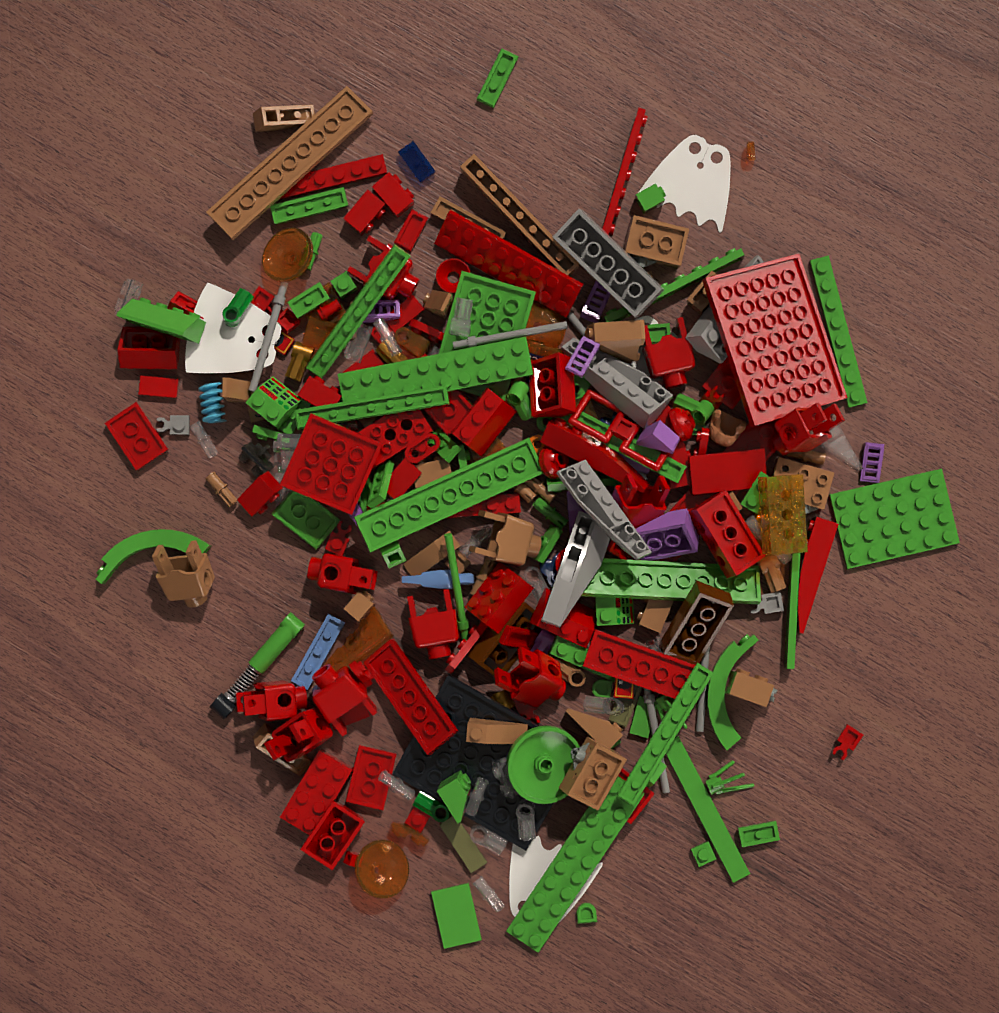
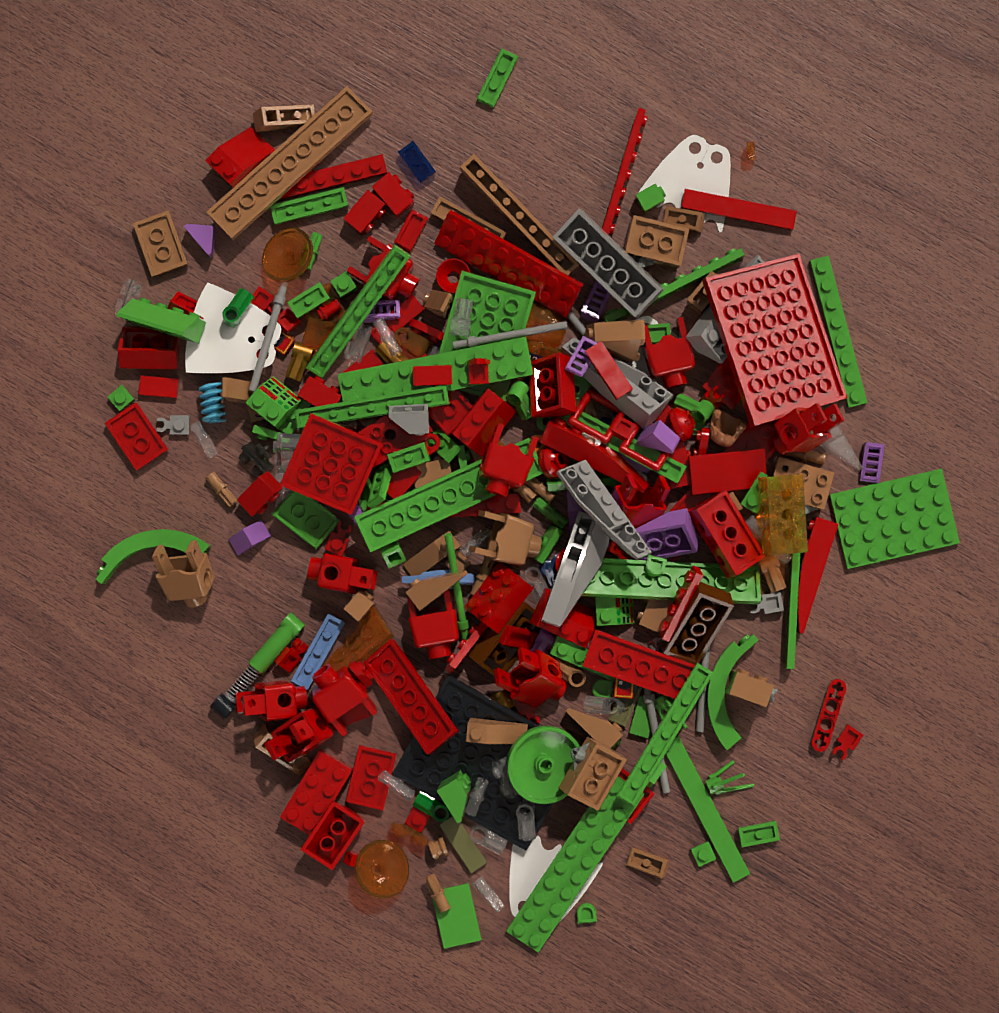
none -> bright green plate [108,385,135,412]
none -> medium nougat plate [133,210,189,277]
none -> medium lavender slope [184,224,216,258]
none -> red slope [205,127,275,188]
none -> medium lavender slope [228,520,271,556]
none -> red plate [275,638,309,673]
none -> bright green plate [387,442,431,473]
none -> light grey slope [389,404,429,435]
none -> medium nougat slope [406,570,468,611]
none -> red tile [413,365,453,386]
none -> medium nougat axle [425,874,451,913]
none -> medium nougat wheel [428,836,449,860]
none -> red tile [467,358,490,385]
none -> red piece [479,424,539,498]
none -> red tile [584,341,633,400]
none -> medium nougat slope [626,847,670,879]
none -> bright green tile [645,555,667,577]
none -> red plate [659,566,703,642]
none -> medium nougat slope [663,206,705,233]
none -> red tile [681,189,797,230]
none -> red beam [811,679,846,752]

